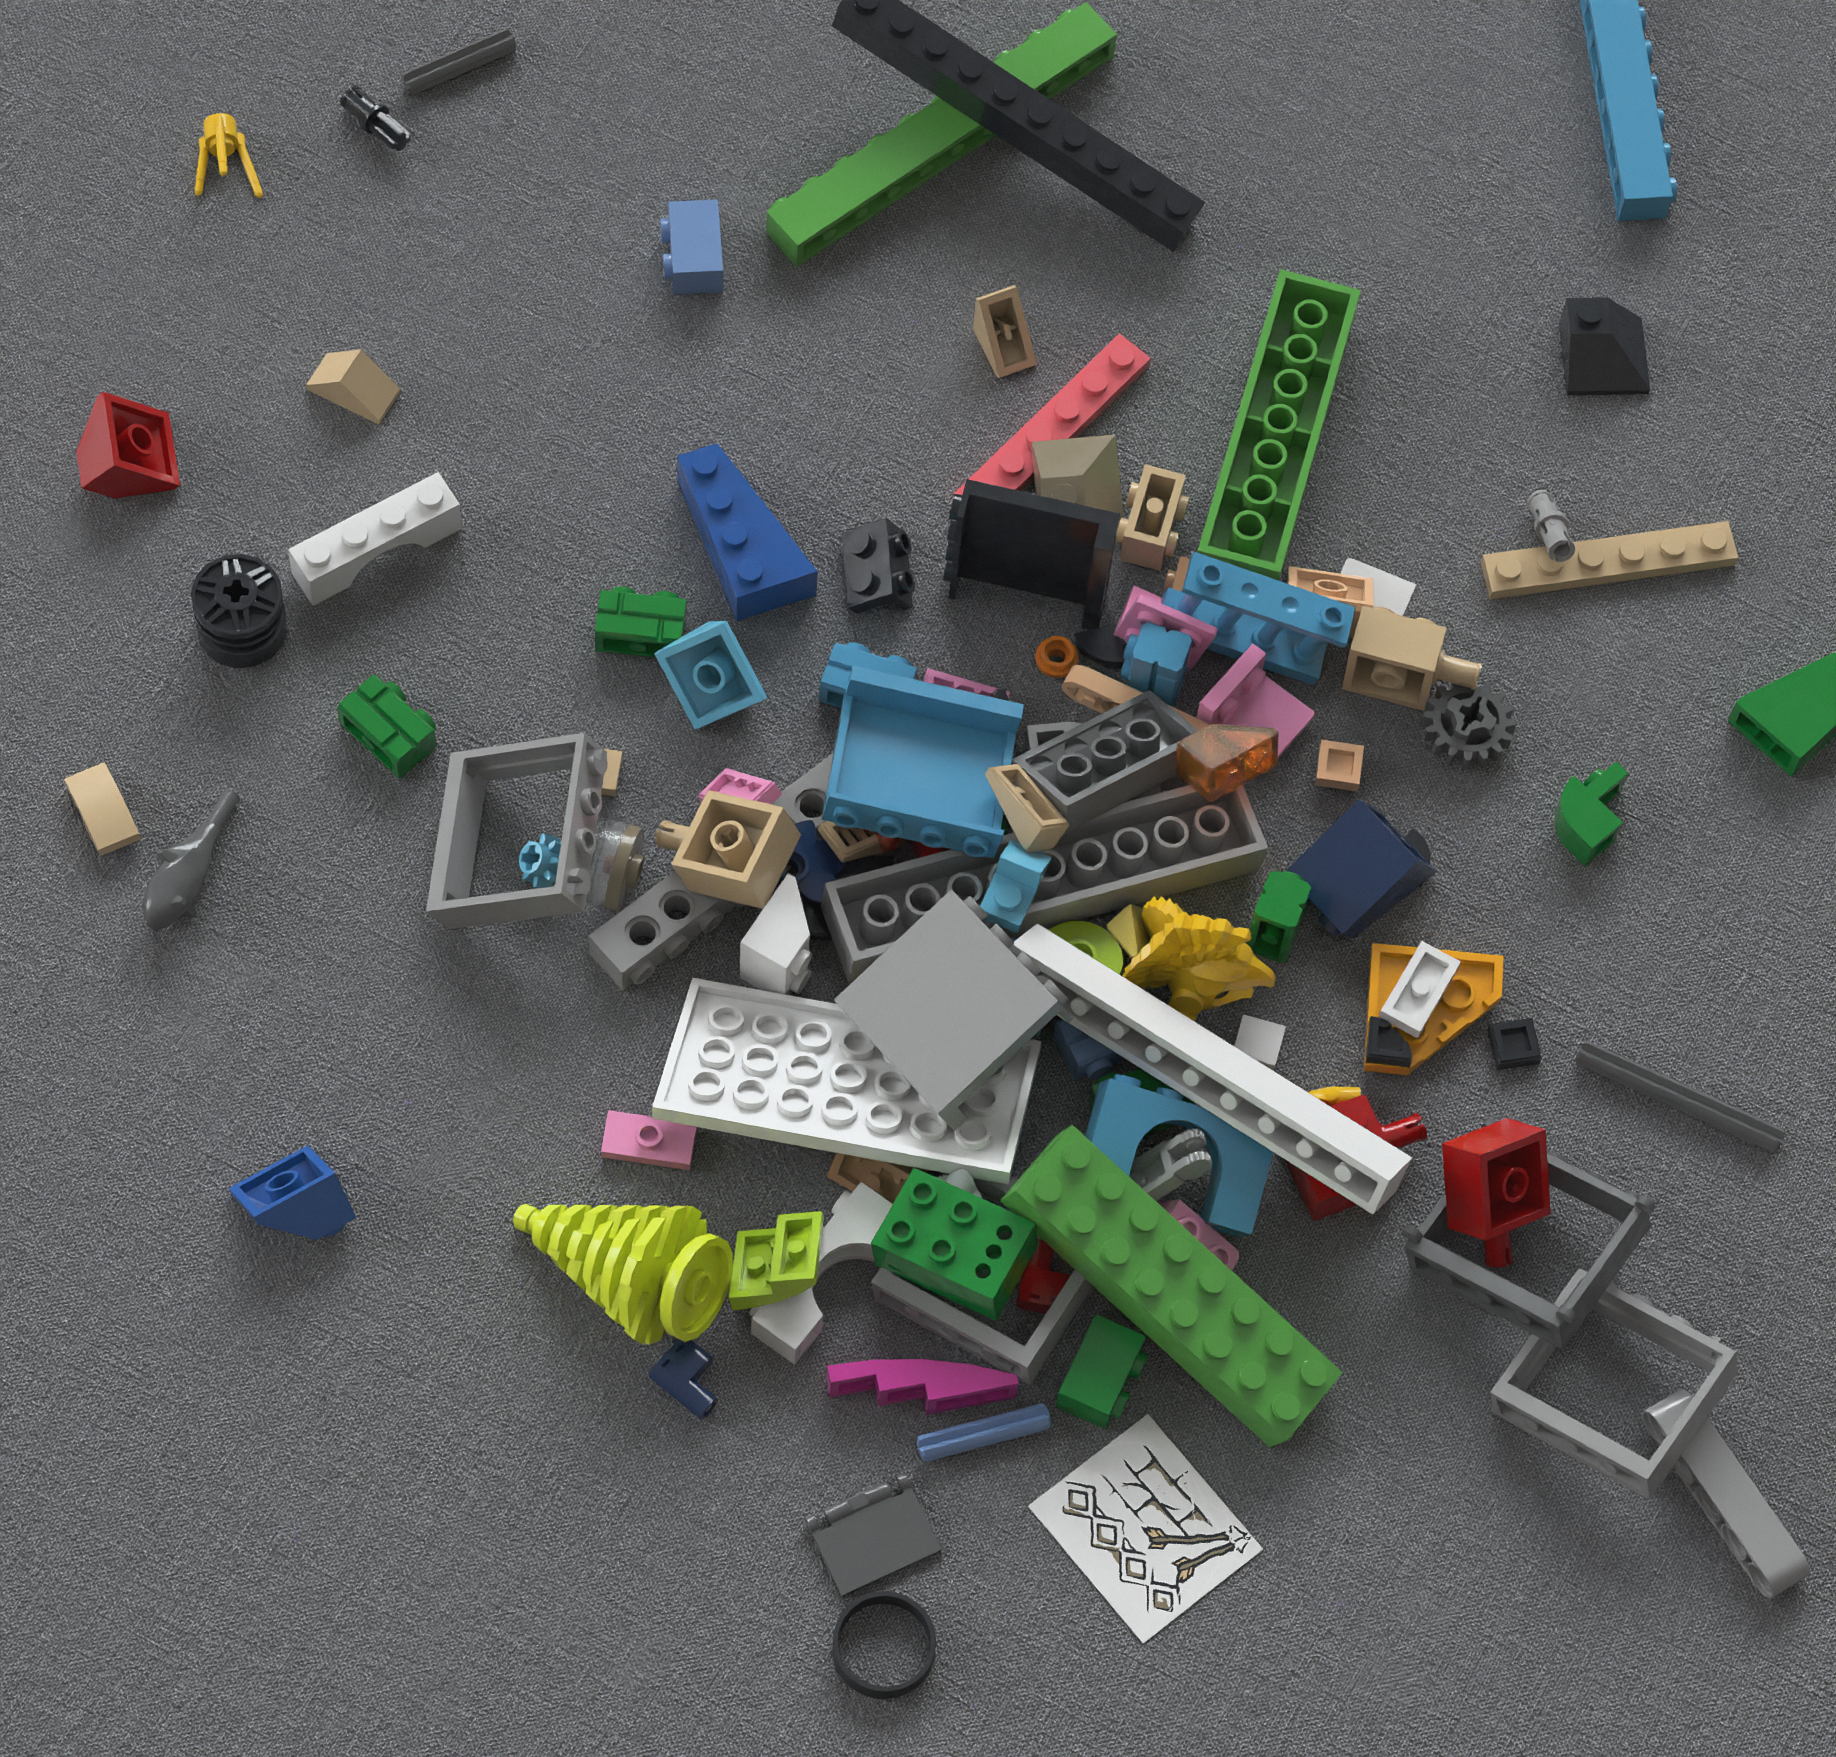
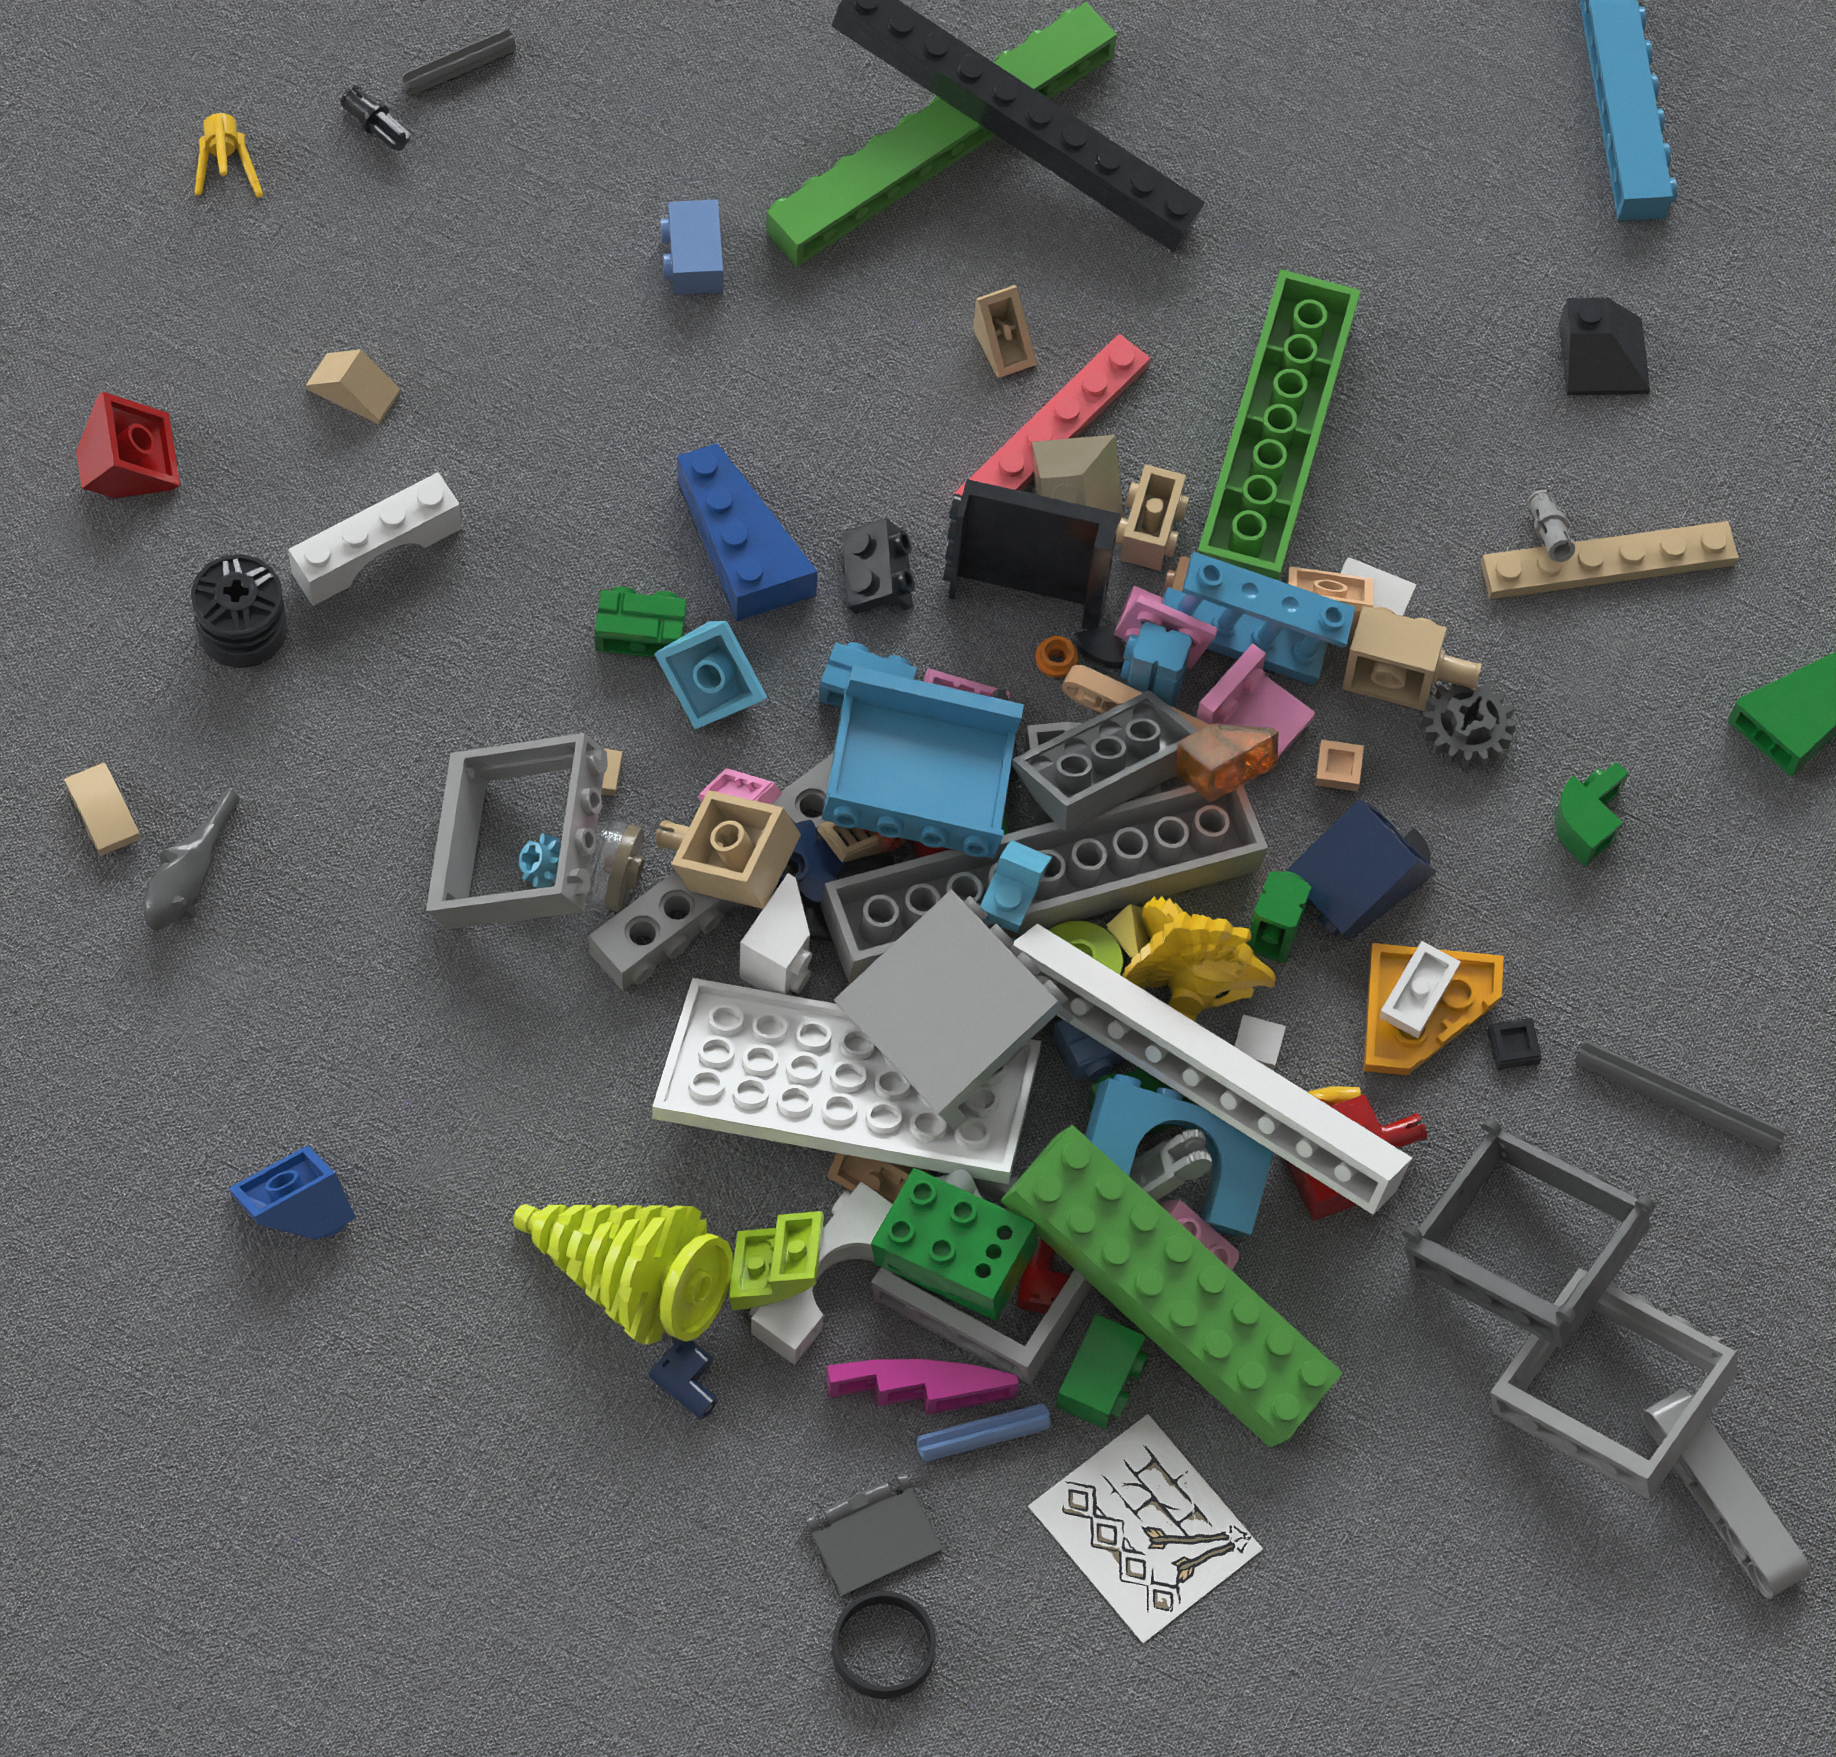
green brick [337,675,437,778] -> none
bright pink plate [601,1110,697,1170] -> none
tan slope [985,764,1069,853] -> none
black tile [1365,1016,1412,1068] -> none
red brick [1442,1118,1551,1268] -> none

